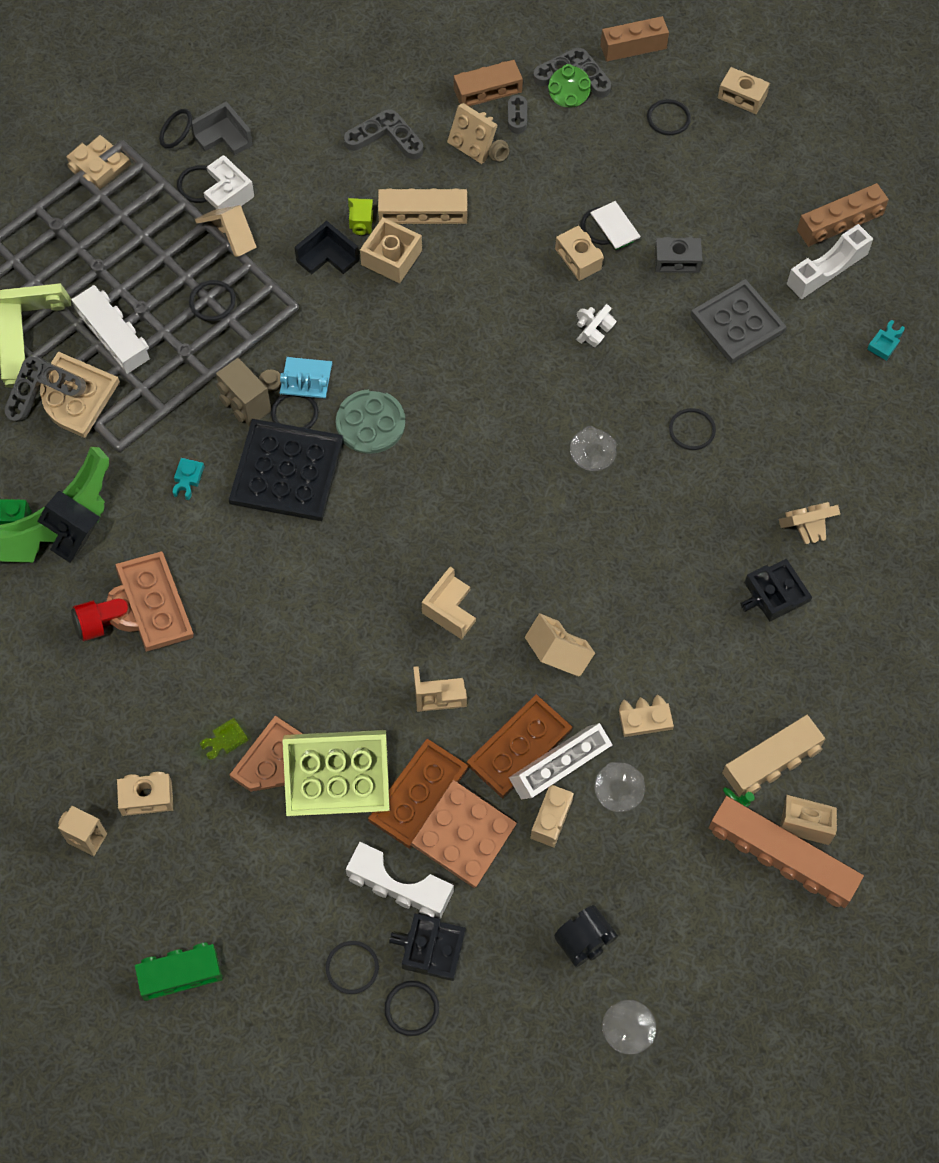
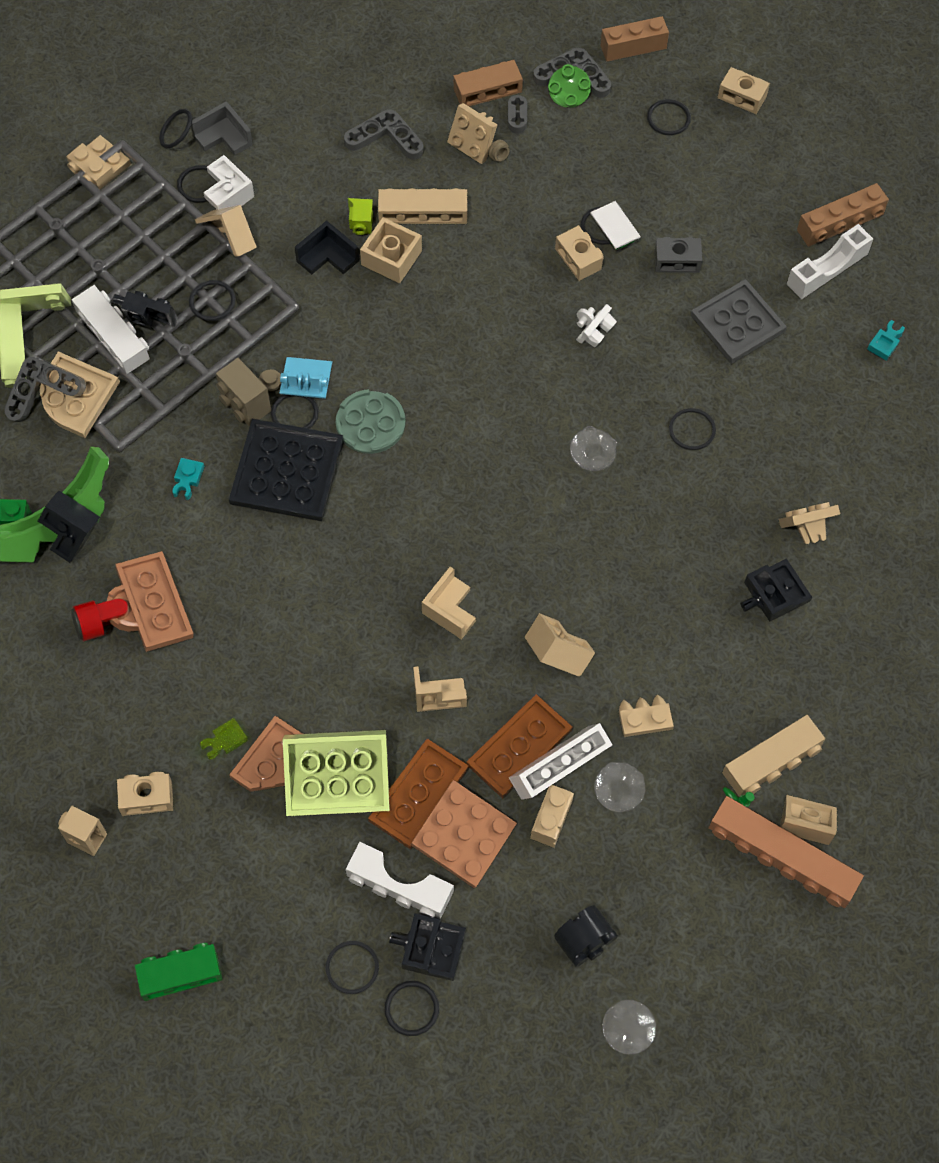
none -> black plate [112,291,178,328]

